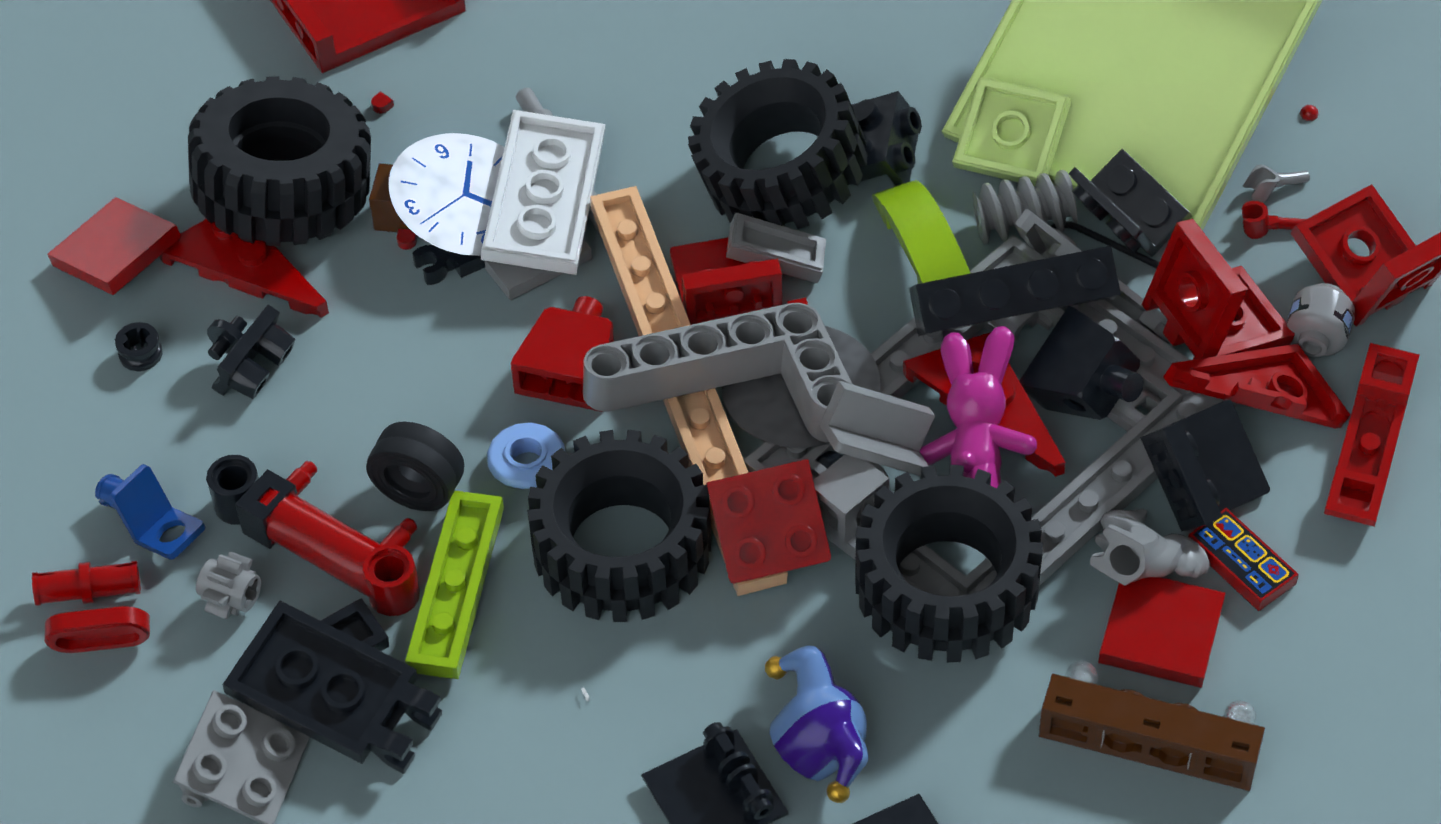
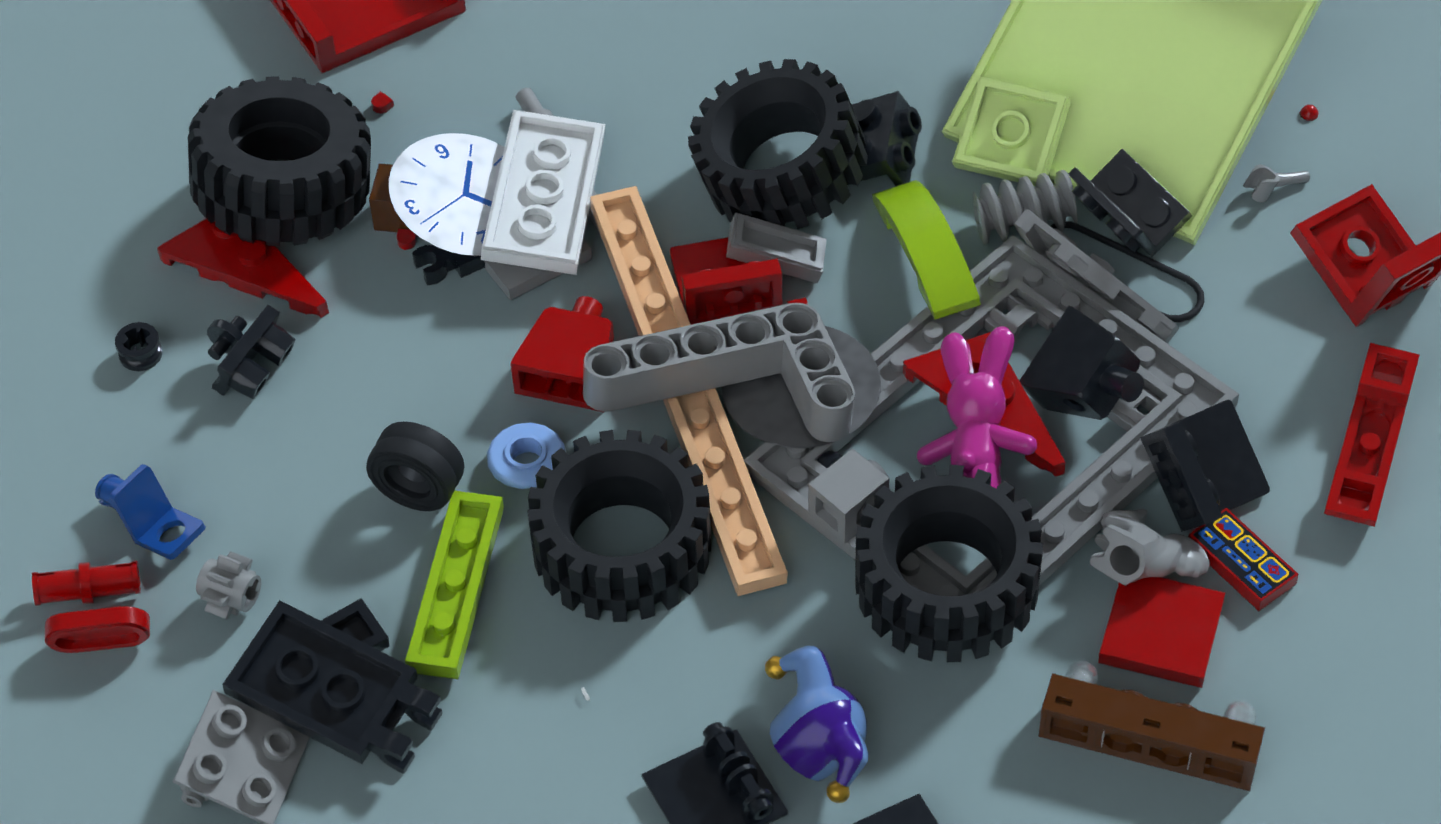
tile [47,197,181,295] -> none
red piece [206,455,420,616] -> none
red bracket [706,459,831,584] -> none
light grey panel [819,381,935,476] -> none
black arch [909,246,1121,337] -> none
red bracket [1141,218,1295,360] -> none
red wing [1163,344,1351,429] -> none
red hand [1242,201,1306,239] -> none
light grey head [1286,283,1355,357] -> none

